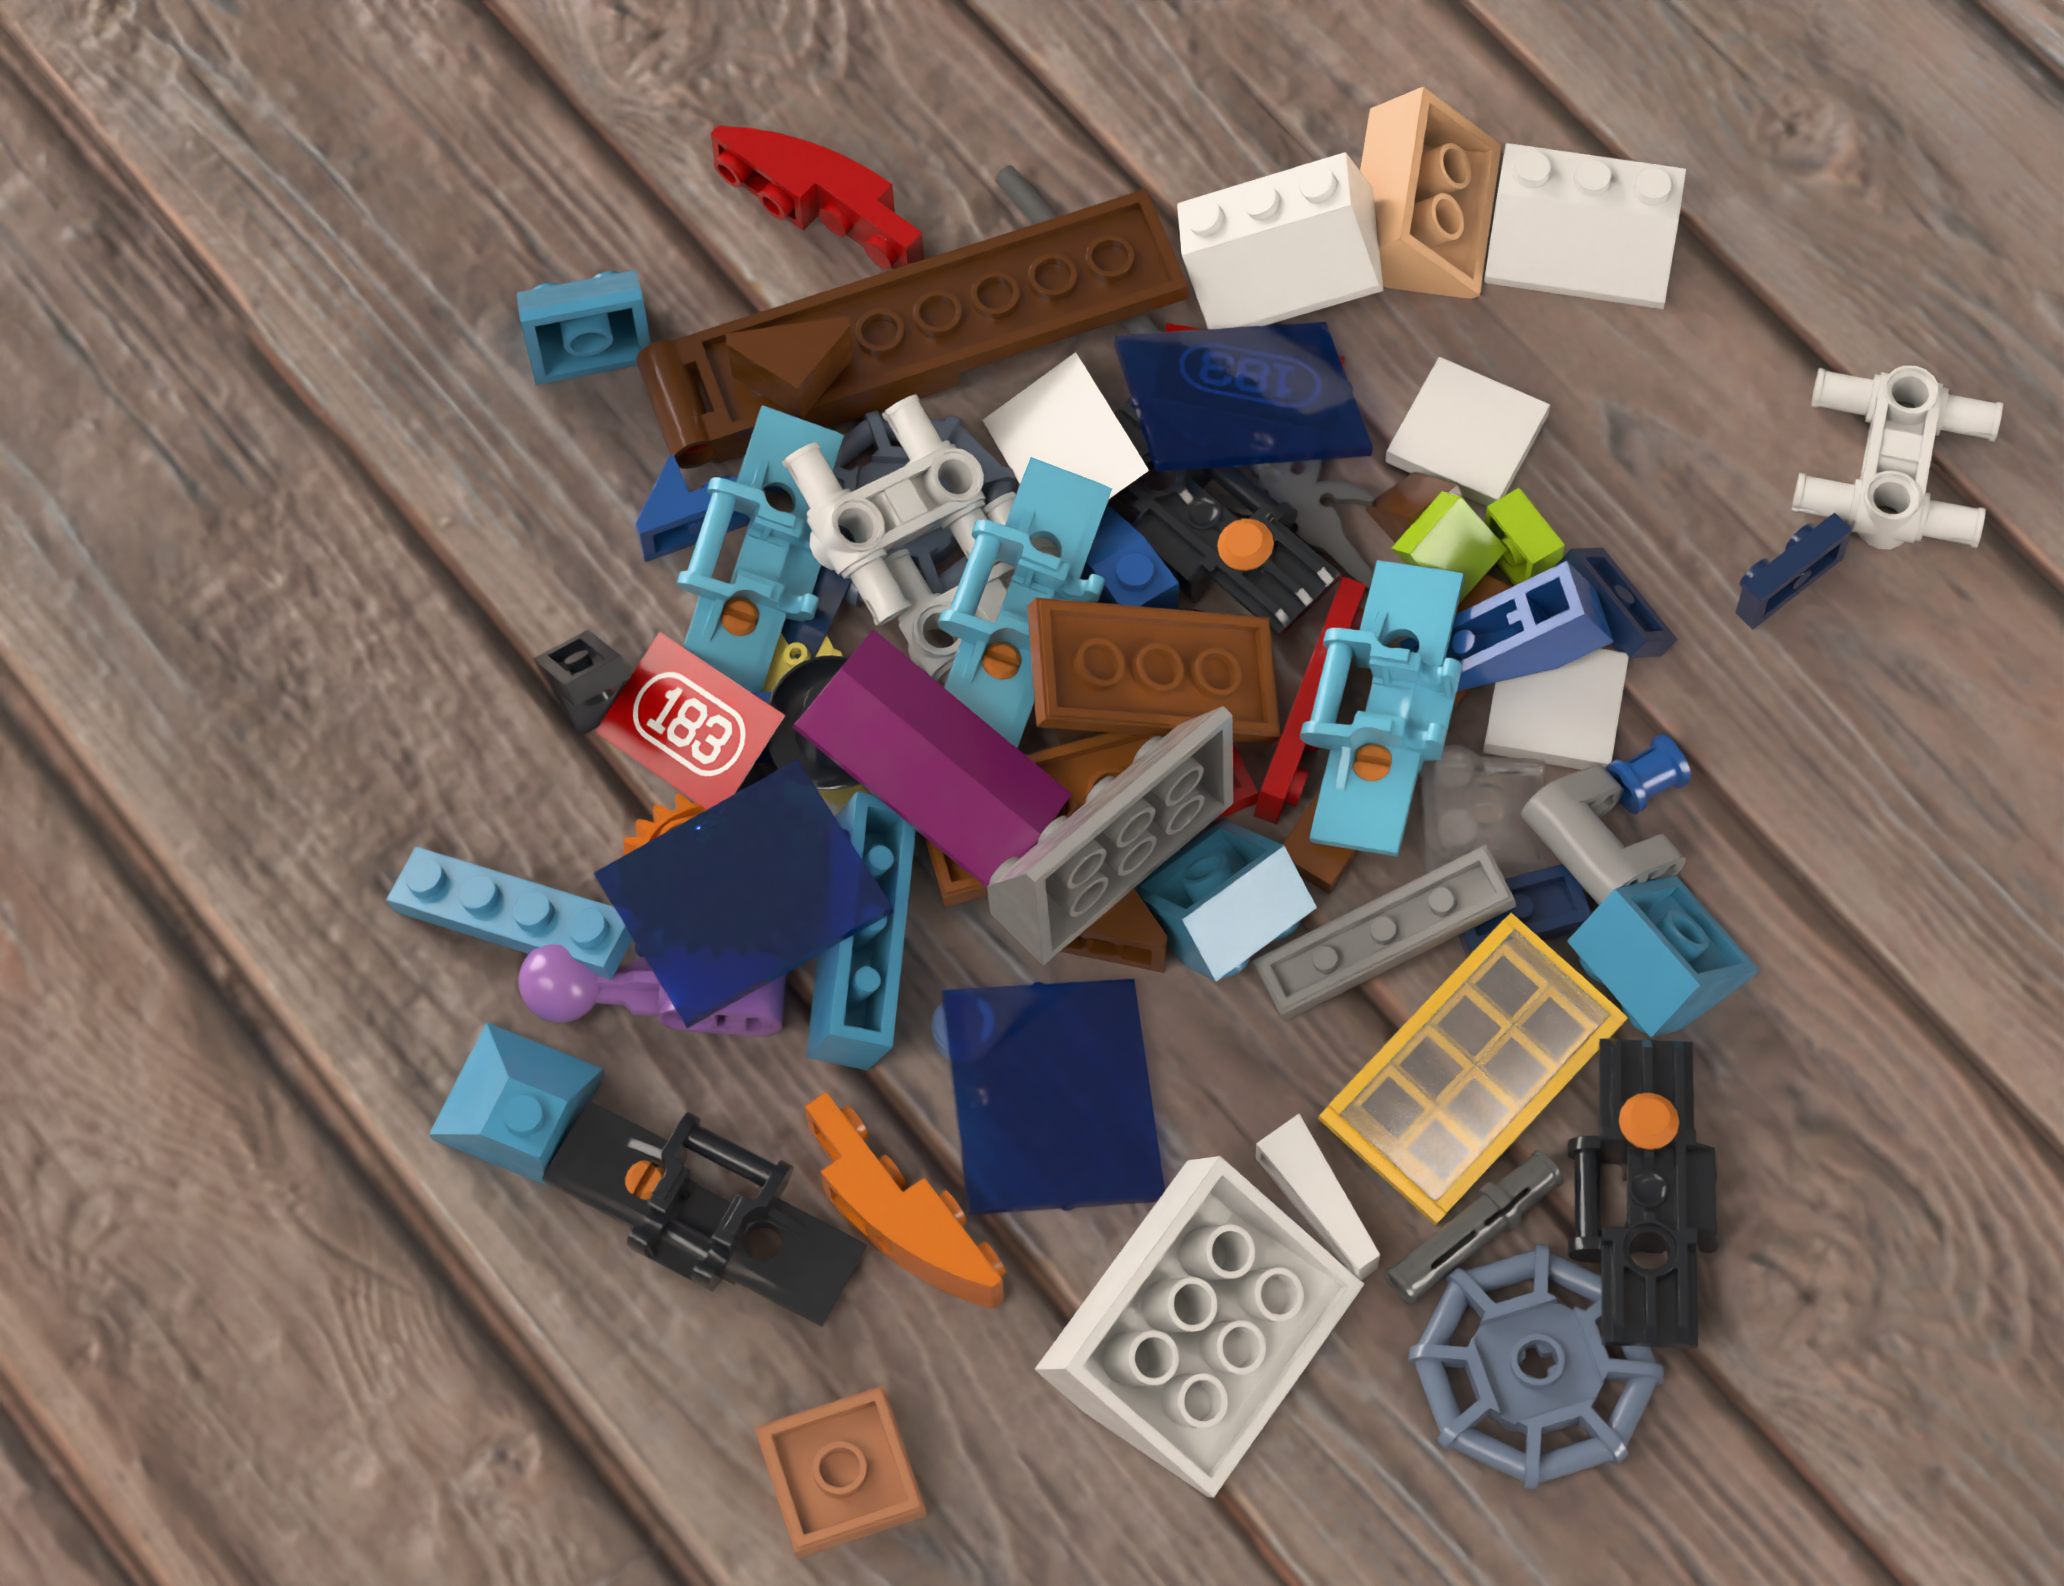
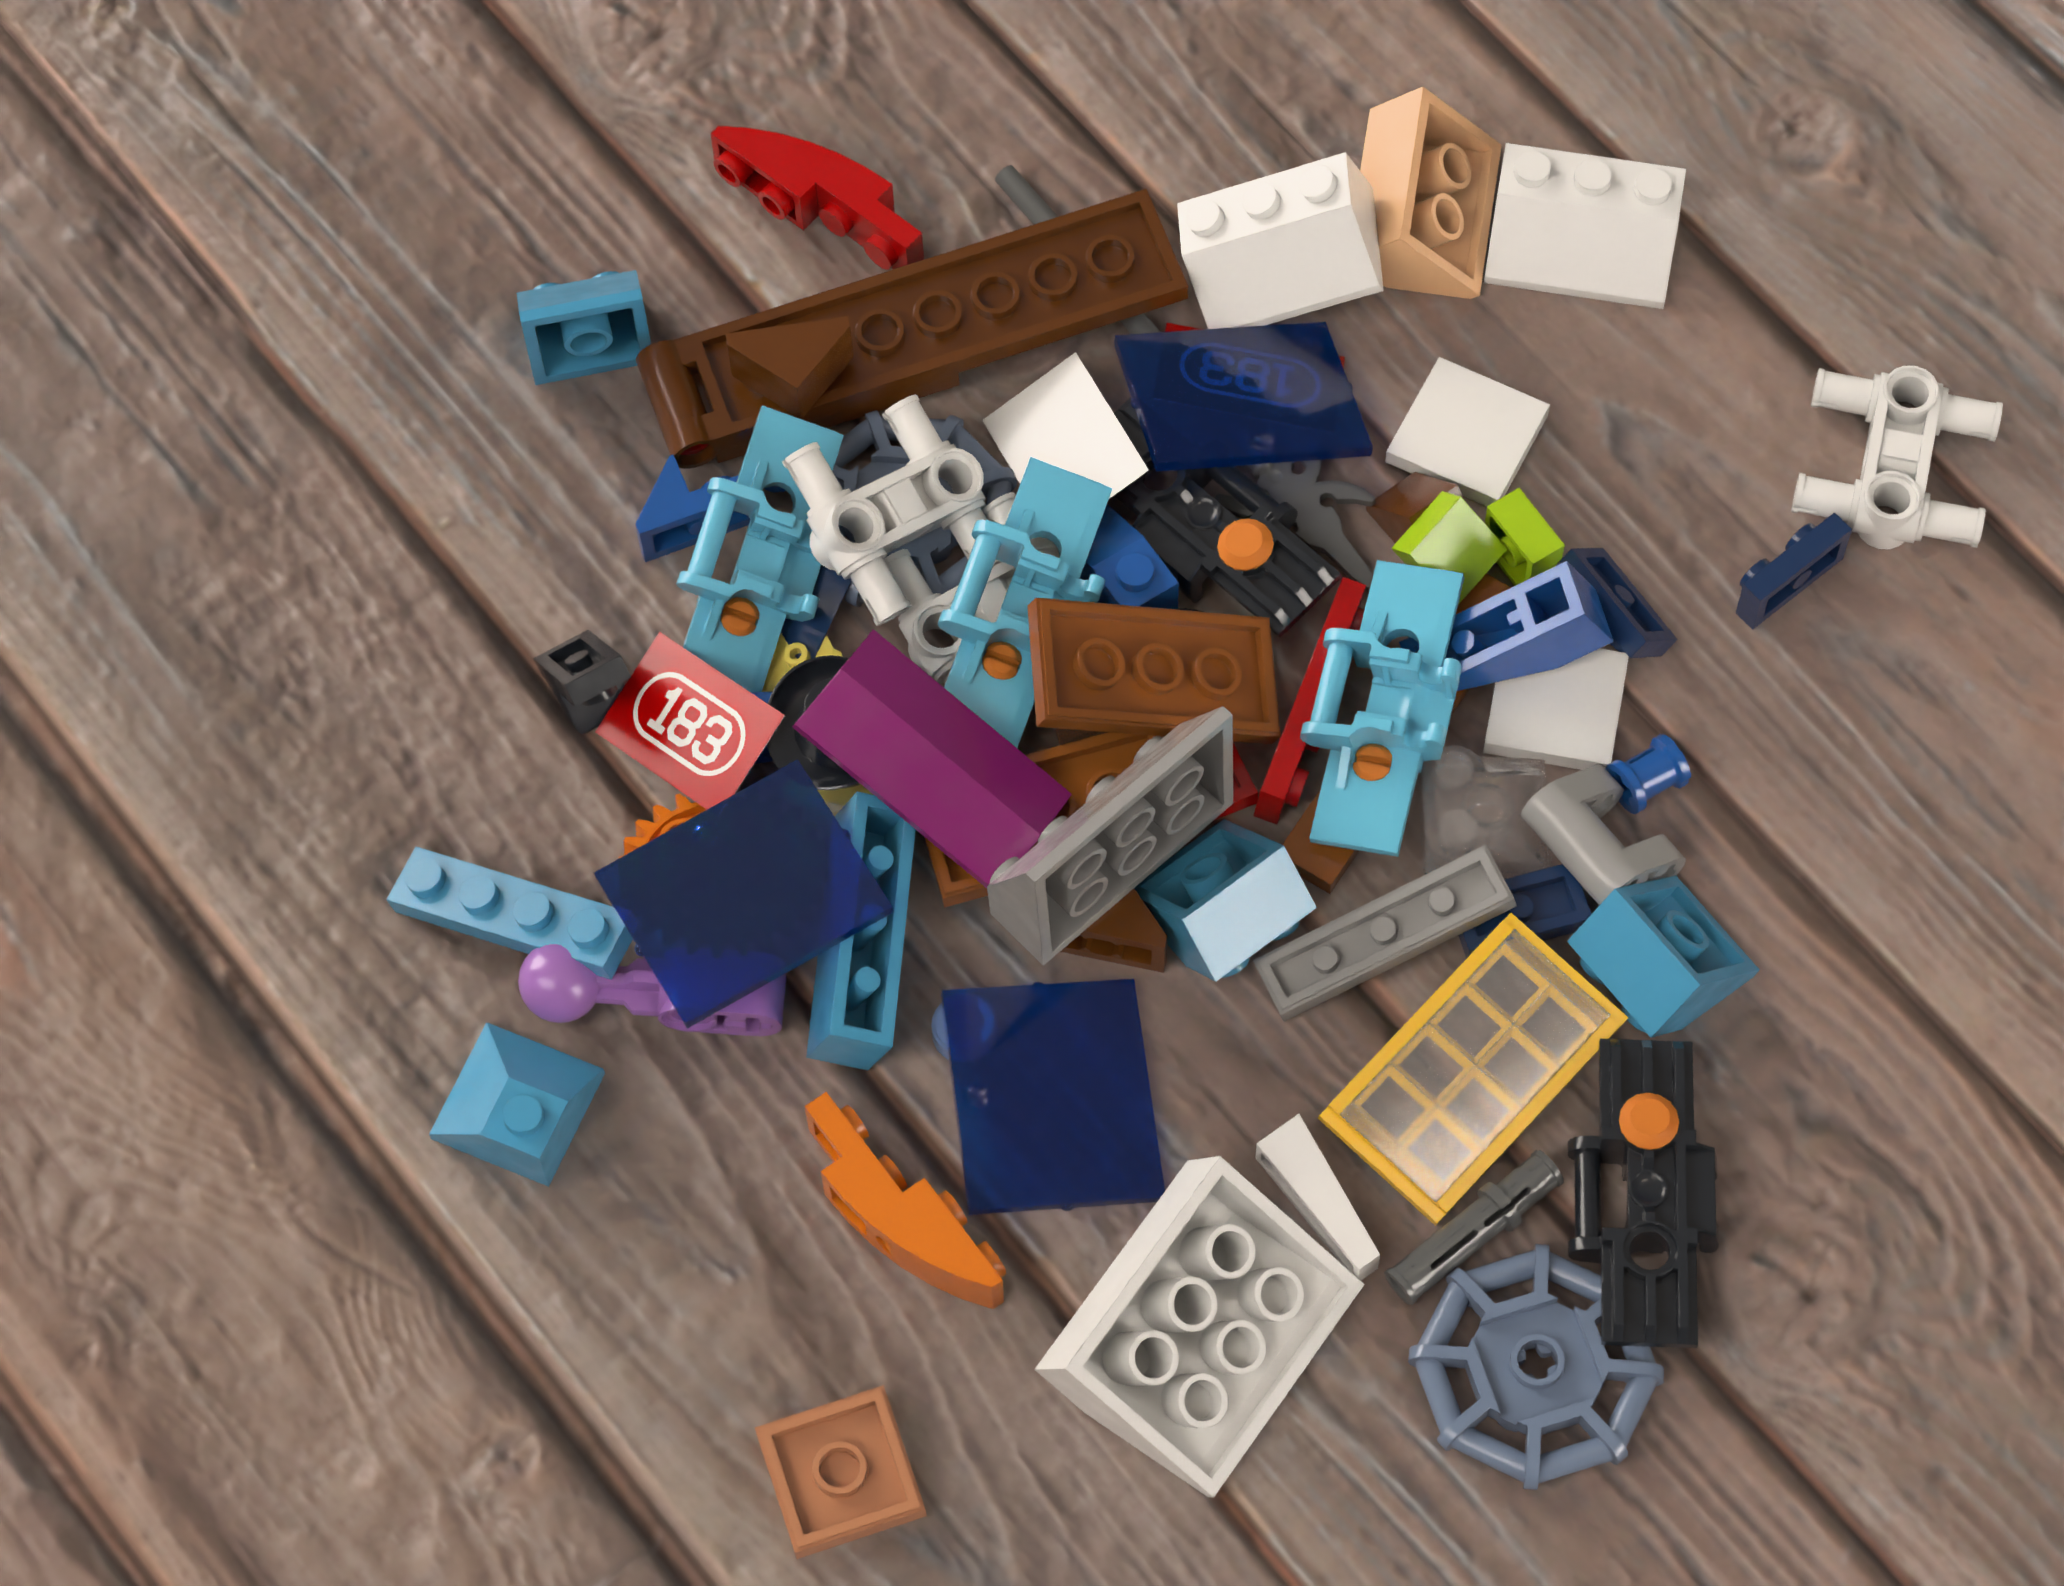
black piece [542,1100,867,1327] -> none

